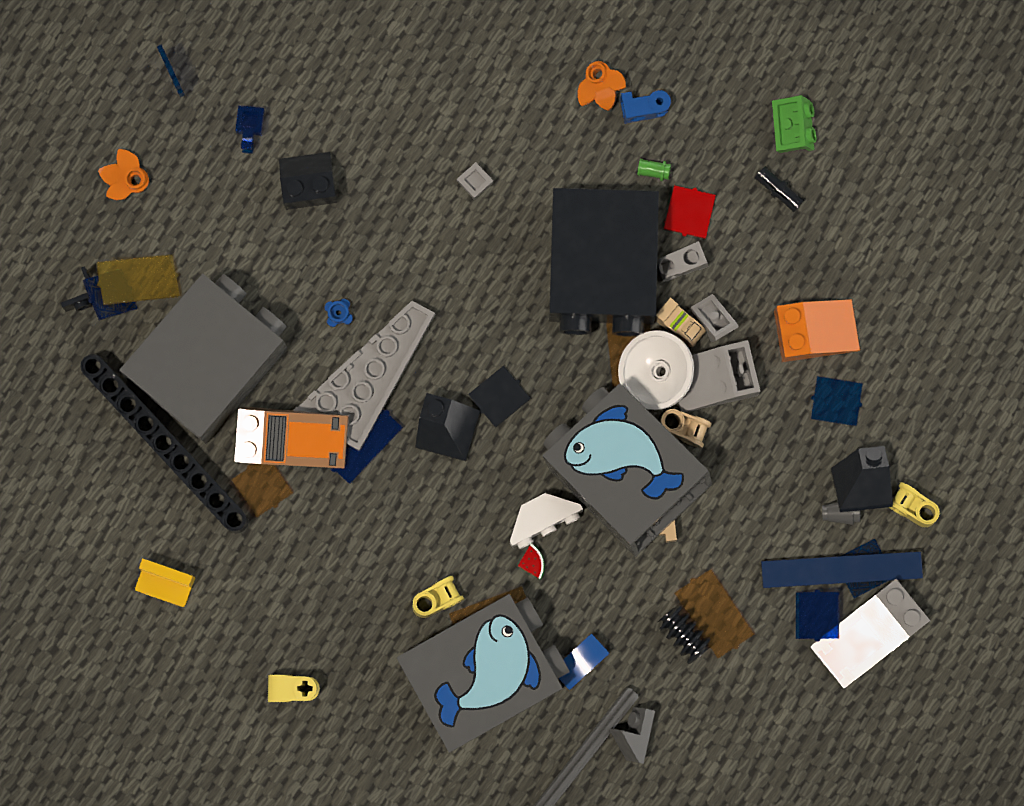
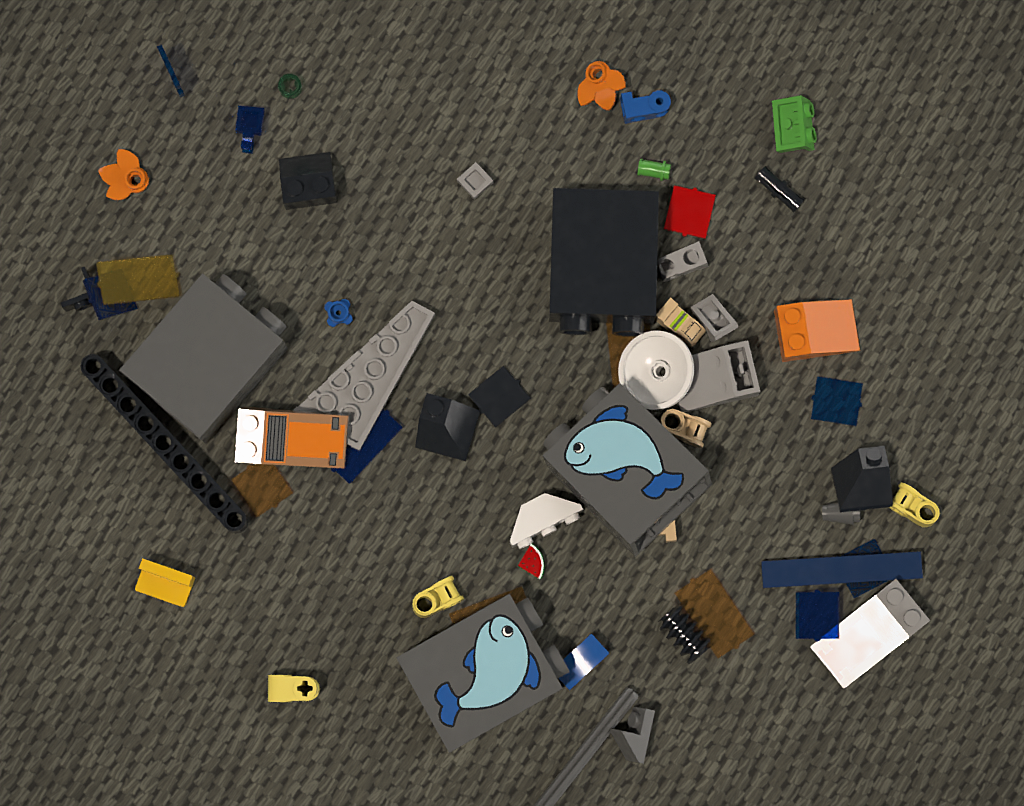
none -> clear green bush [278,74,302,99]

